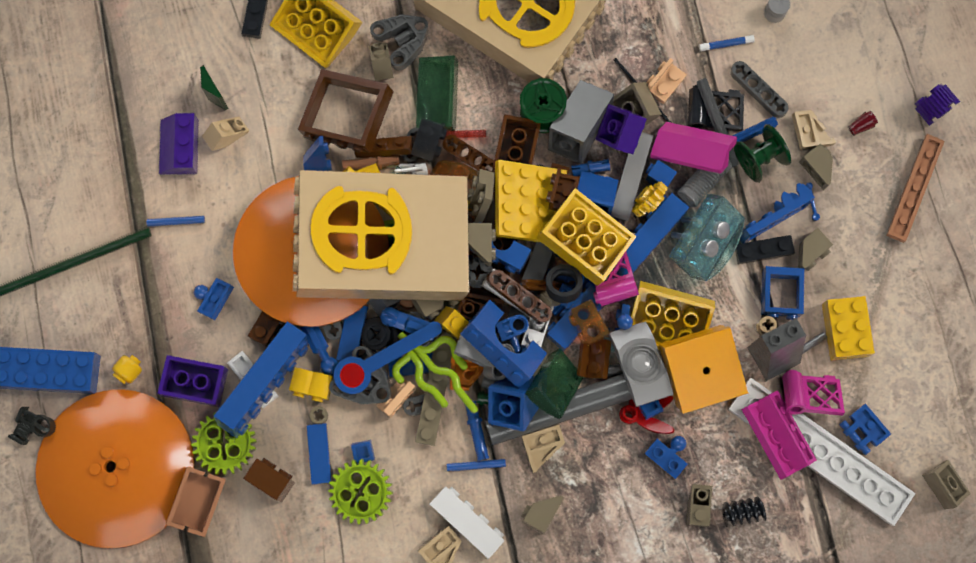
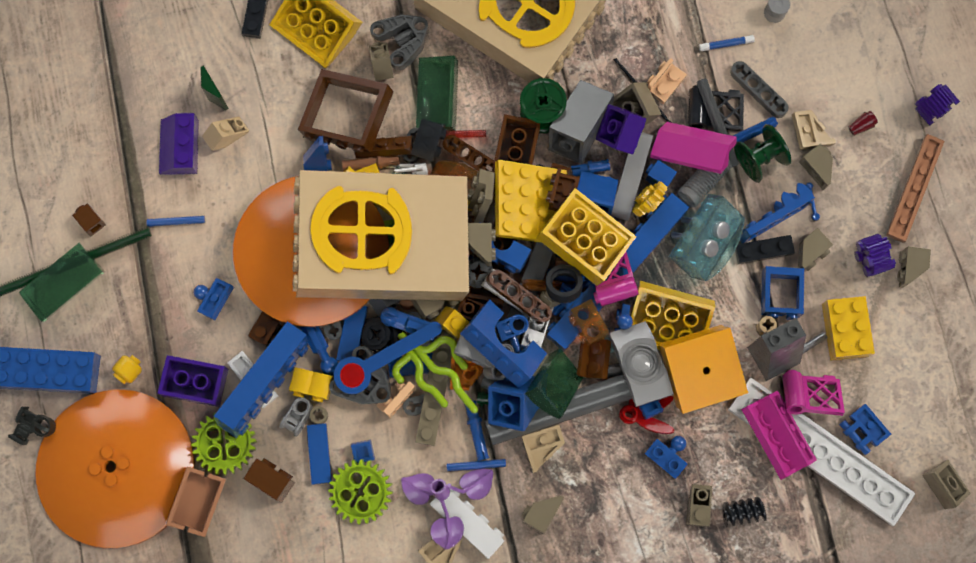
none -> clear green slope [19,242,105,322]
none -> reddish brown brick [72,203,106,236]
none -> light grey piece [279,398,313,437]
none -> medium lavender plant [401,469,493,549]
none -> dark purple brick [854,234,896,277]
none -> dark tan slope [897,246,931,288]

